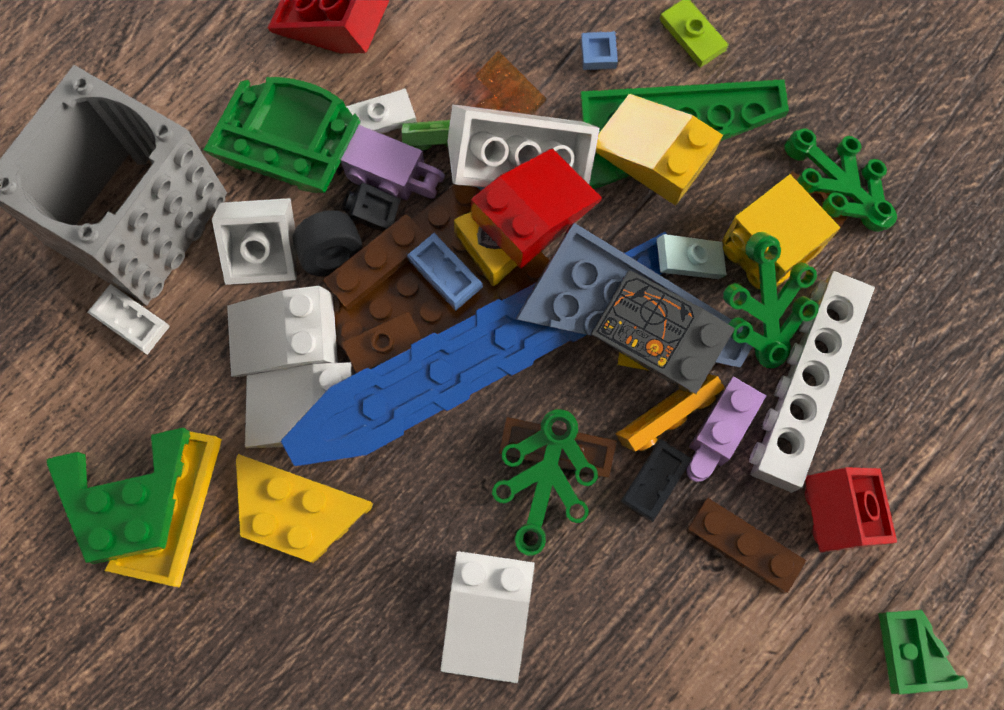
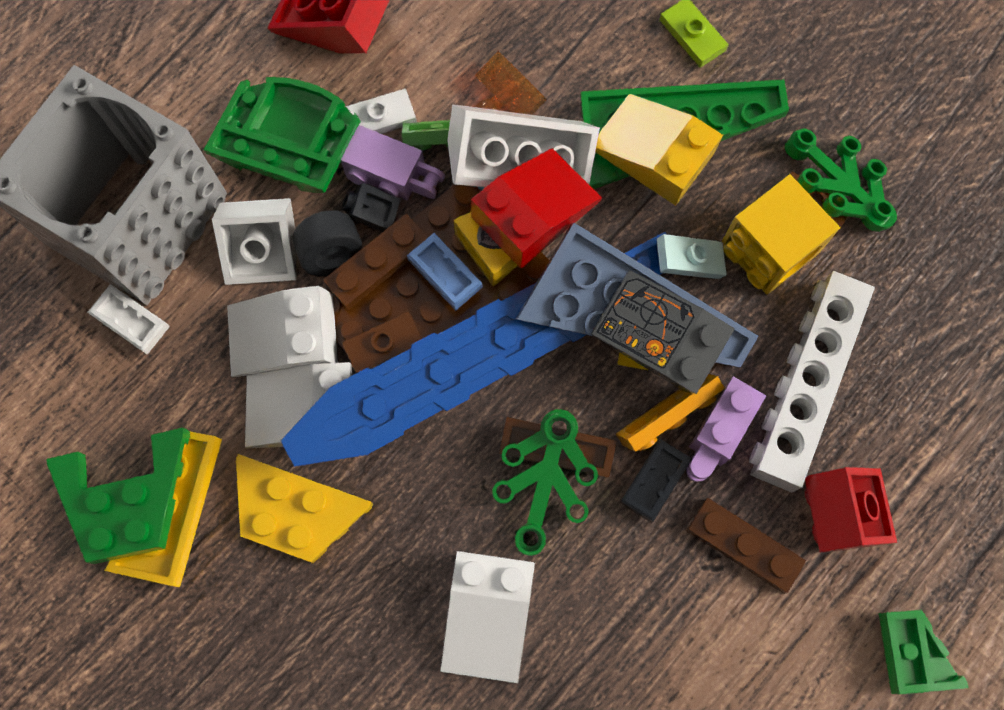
medium blue plate [581,32,618,70] -> none
green plant [723,232,819,368] -> none

